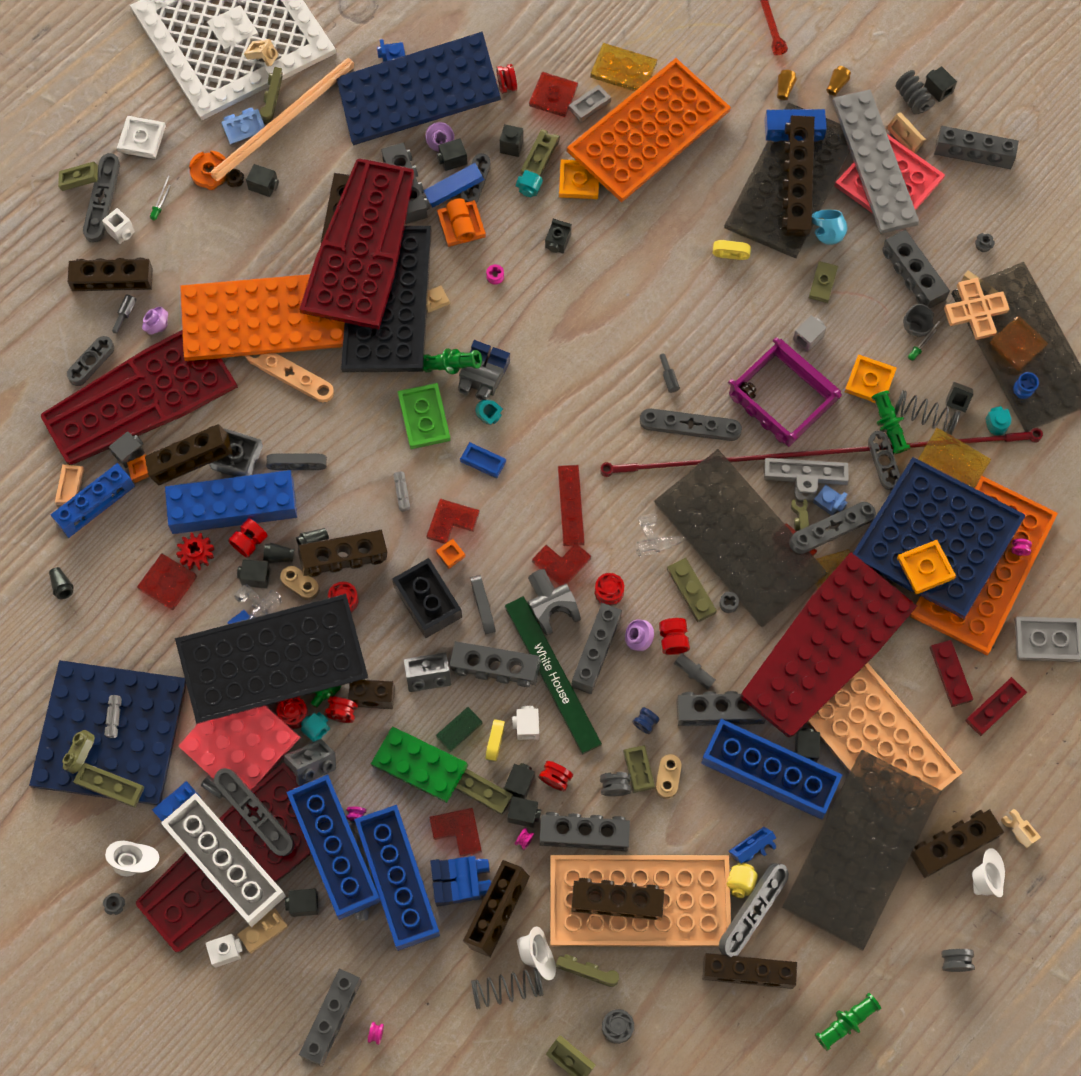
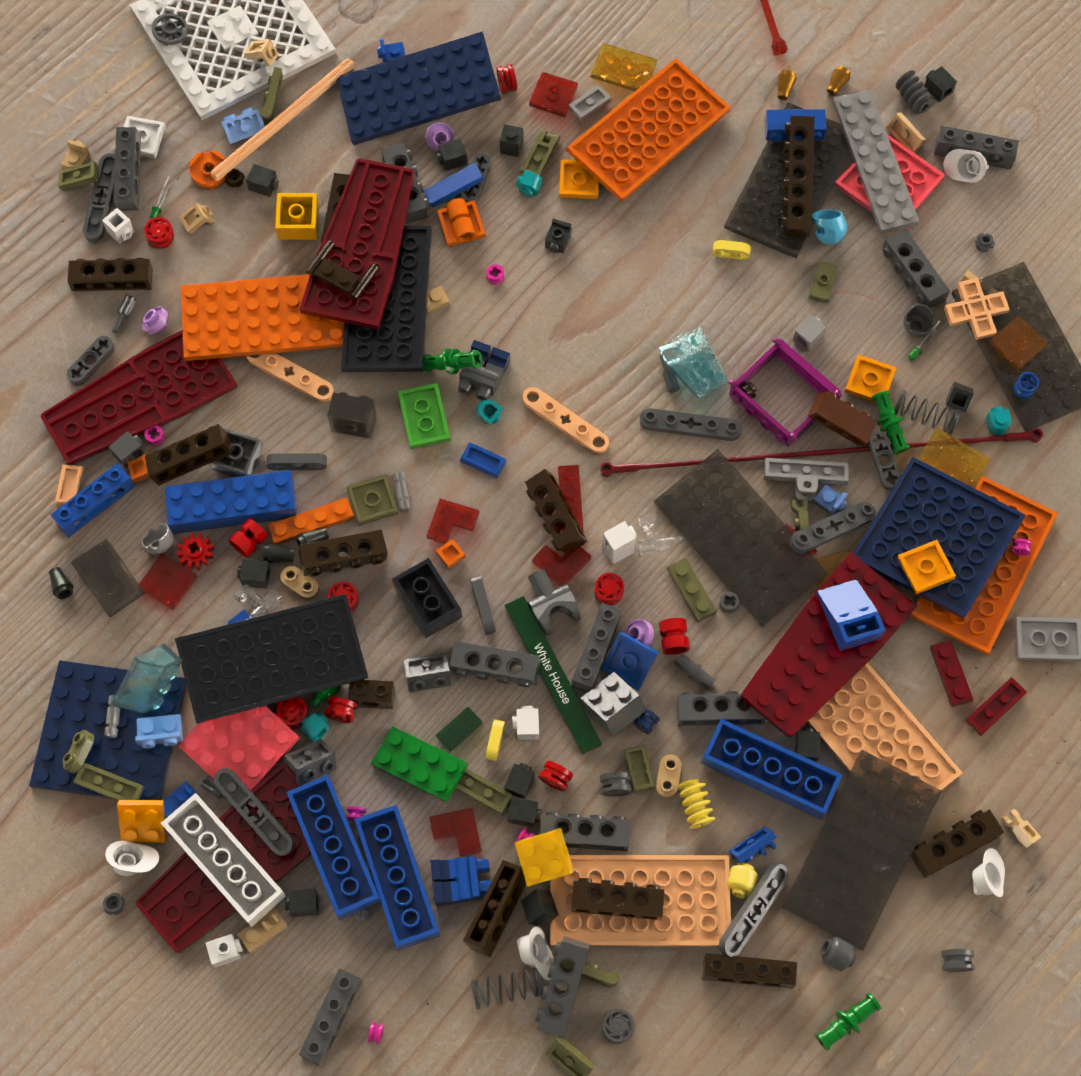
none -> tan bracket [61,139,90,169]
none -> clear smoke slope [71,539,146,618]
none -> clear light blue slope [112,643,183,713]
none -> dark grey brick [114,127,141,211]
none -> light orange plate [117,800,167,843]
none -> light blue bracket [135,714,183,748]
none -> light grey hair [141,523,173,555]
none -> red wheel [144,217,174,249]
none -> dark pink bush [144,425,165,446]
none -> dark grey wheel [152,13,188,46]
none -> tan bracket [179,202,215,234]
none -> orange plate [268,498,355,545]
none -> yellow brick [275,193,319,240]
none -> dark brown plate [306,240,379,300]
none -> clear smoke brick [327,392,377,439]
none -> olive tile [347,475,399,526]
none -> yellow brick [515,828,574,887]
none -> pearl dark grey brick [521,889,559,927]
none -> light nougat piece [523,387,609,454]
none -> dark brown brick [525,469,588,555]
none -> dark grey brick [535,936,590,1038]
none -> dark grey brick [581,672,646,737]
none -> blue plate [601,631,659,691]
none -> white brick [602,521,637,565]
none -> clear light blue slope [659,326,728,399]
none -> light yellow piece [677,779,715,829]
none -> reddish brown brick [808,391,877,446]
none -> blue slope [816,580,886,651]
none -> dark grey head [820,937,856,971]
none -> white piece [943,149,989,183]

